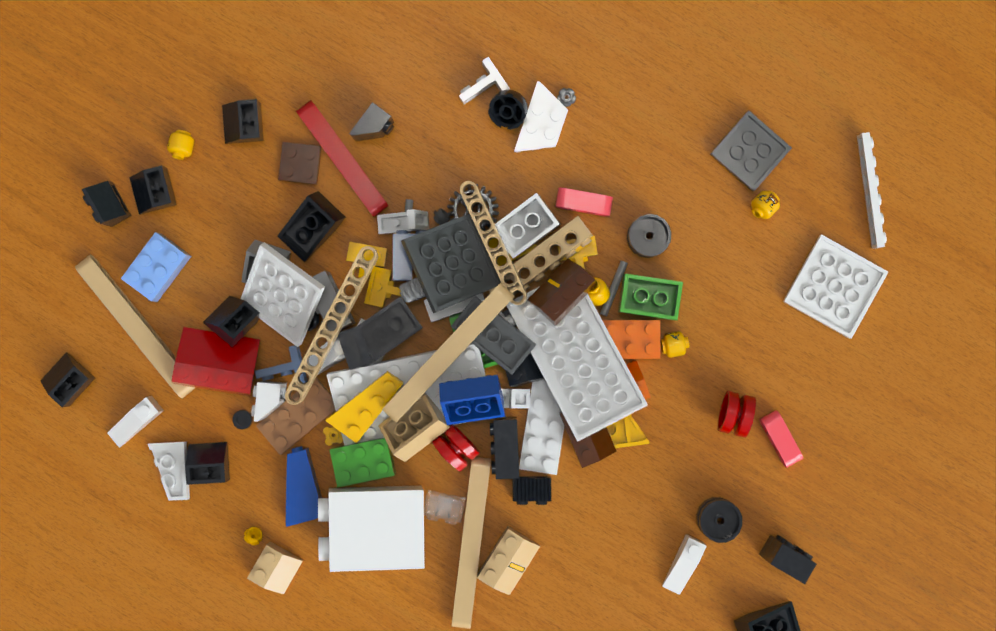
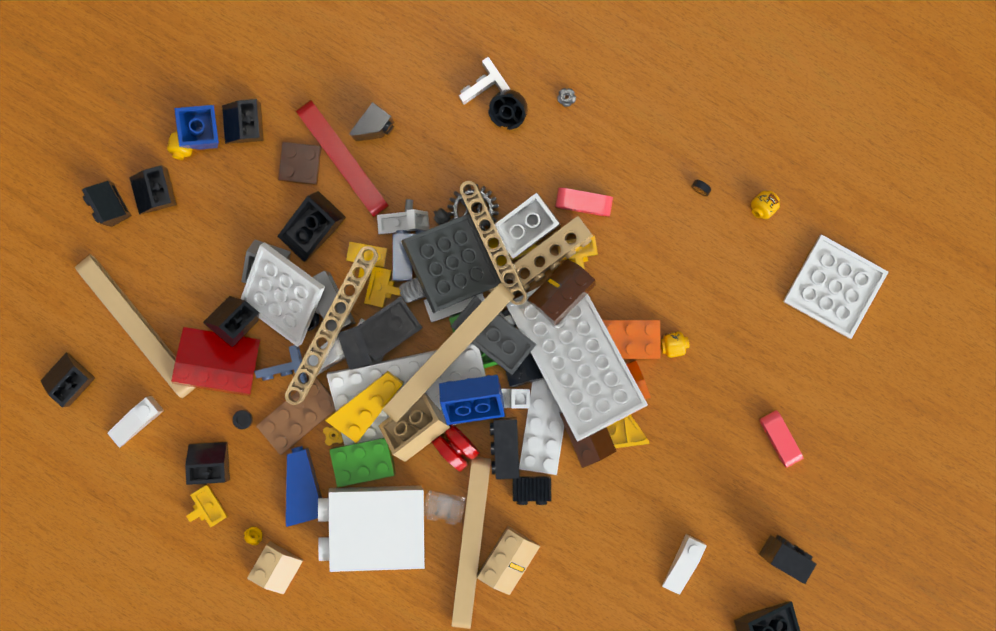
light blue brick [121,232,192,302] -> none
white wing [148,441,190,501] -> none
white slope [251,381,287,422] -> none
white wing [514,81,568,153] -> none
yellow head [588,277,610,306] -> none
light grey bar [600,261,628,316] -> none
bright green brick [618,274,683,321] -> none
wheel [626,214,672,258] -> none
black wheel [696,497,743,543] -> none
dark grey plate [710,110,792,192] -> none
red wheel [717,391,756,438] -> none
white plate [857,132,887,249] -> none
none -> blue slope [174,105,219,150]
none -> yellow hinge [186,484,228,527]
none -> black tile [691,180,711,196]

